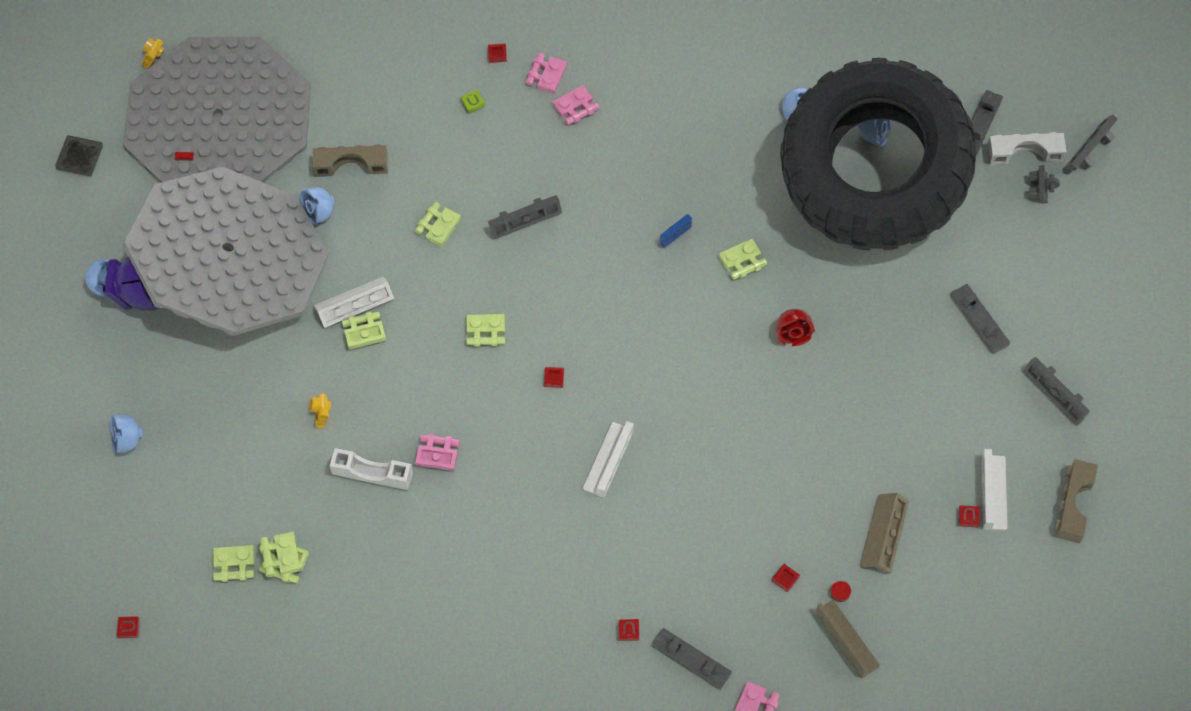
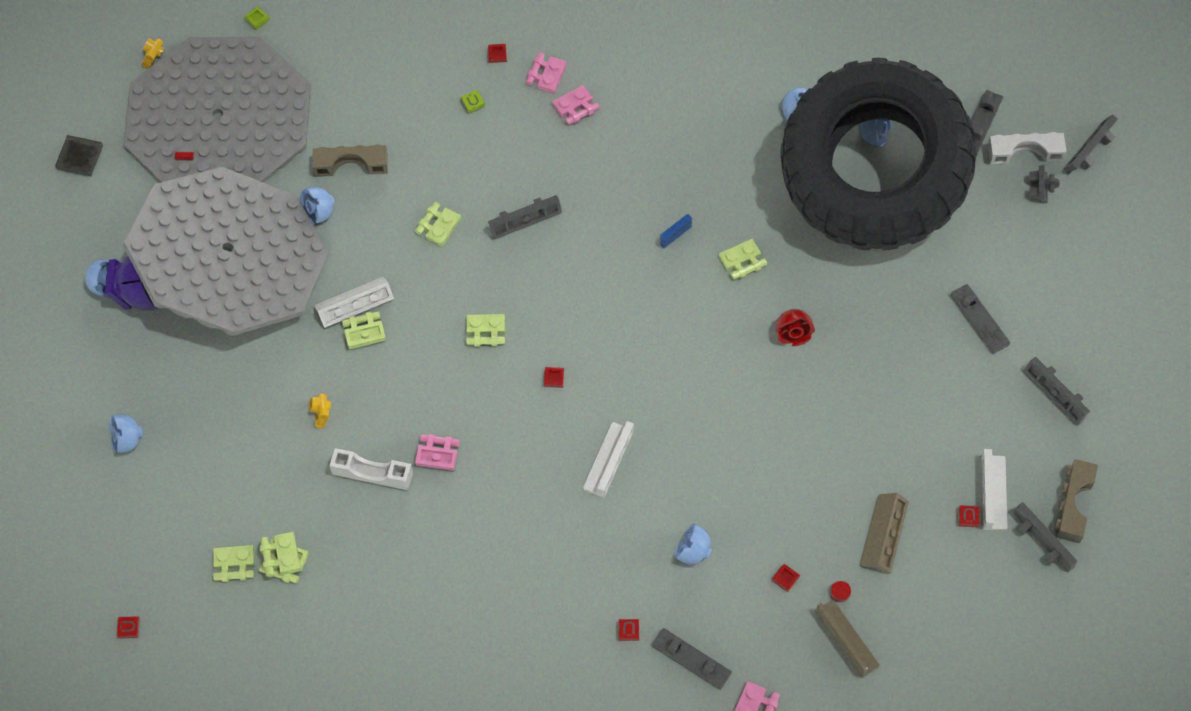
none -> lime tile [244,6,270,30]
none -> light blue cylinder [674,523,712,564]
none -> dark grey hinge [1014,502,1078,572]

